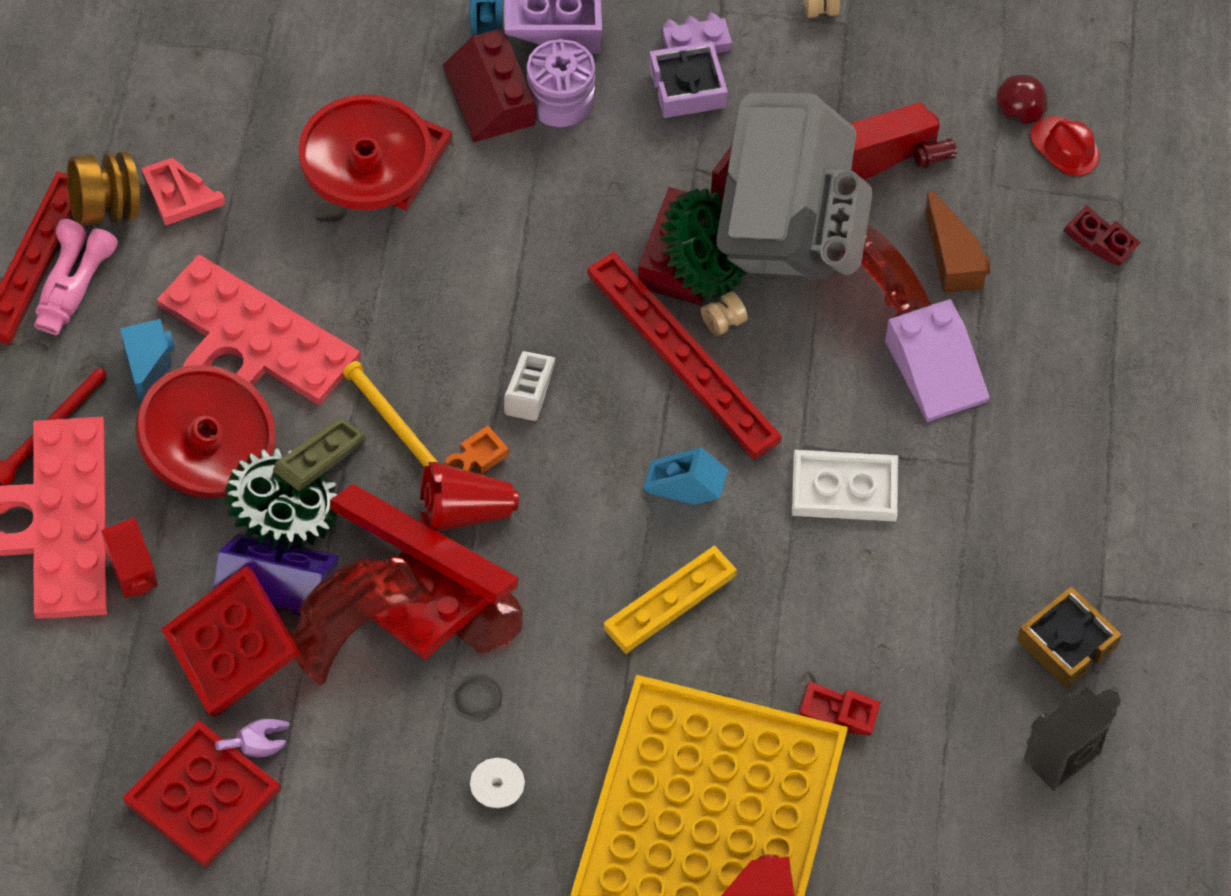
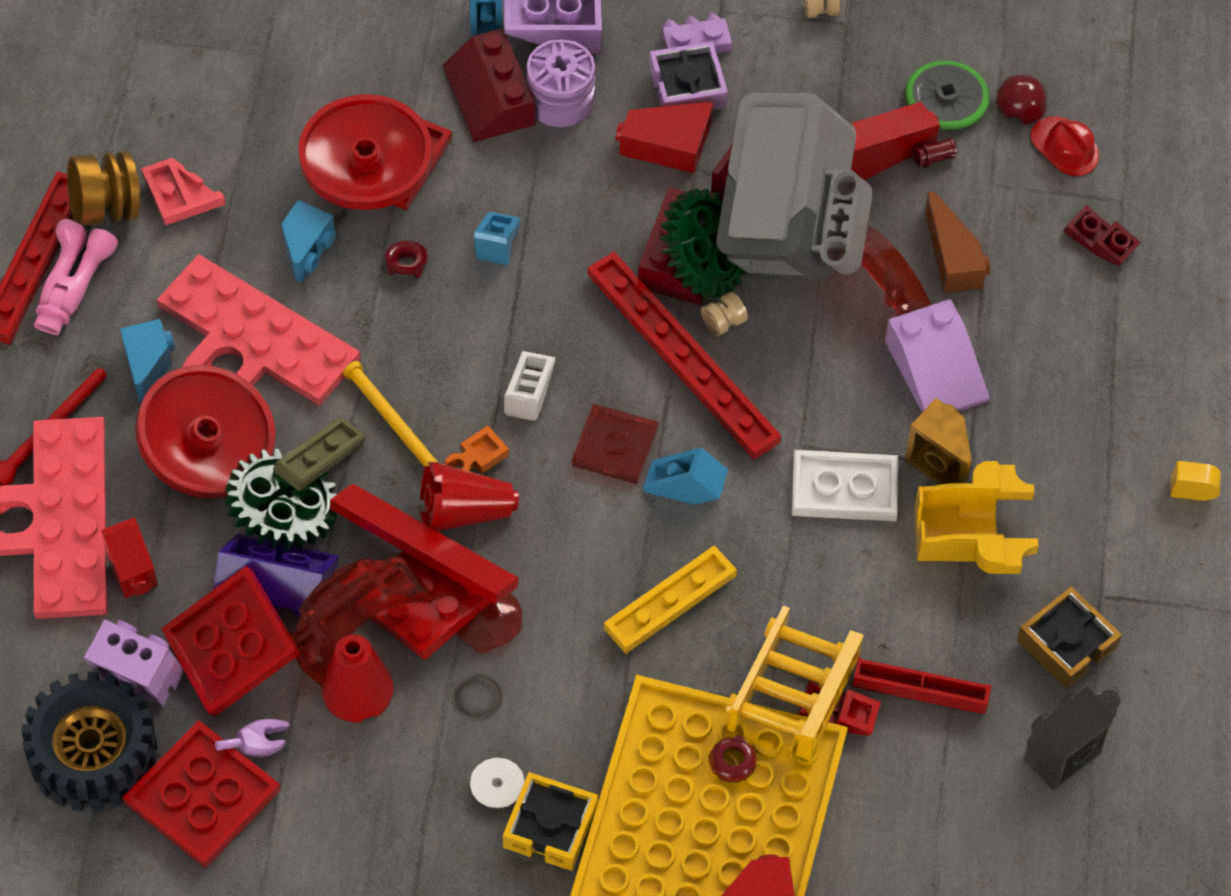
none -> black wheel [21,671,158,812]
none -> lavender piece [84,619,185,707]
none -> dark azure slope [281,200,336,283]
none -> red cone [321,634,394,723]
none -> dark red piece [385,240,428,278]
none -> dark azure slope [474,212,521,265]
none -> piece [503,772,598,871]
none -> clear red tile [572,404,659,485]
none -> red slope [615,102,714,173]
none -> dark red piece [708,734,757,783]
none -> yellow fence [725,606,864,761]
none -> red piece [852,658,992,714]
none -> pearl gold slope [904,398,972,485]
none -> dark grey wheel [905,60,990,130]
none -> yellow piece [914,461,1039,574]
none -> yellow piece [1170,461,1221,501]

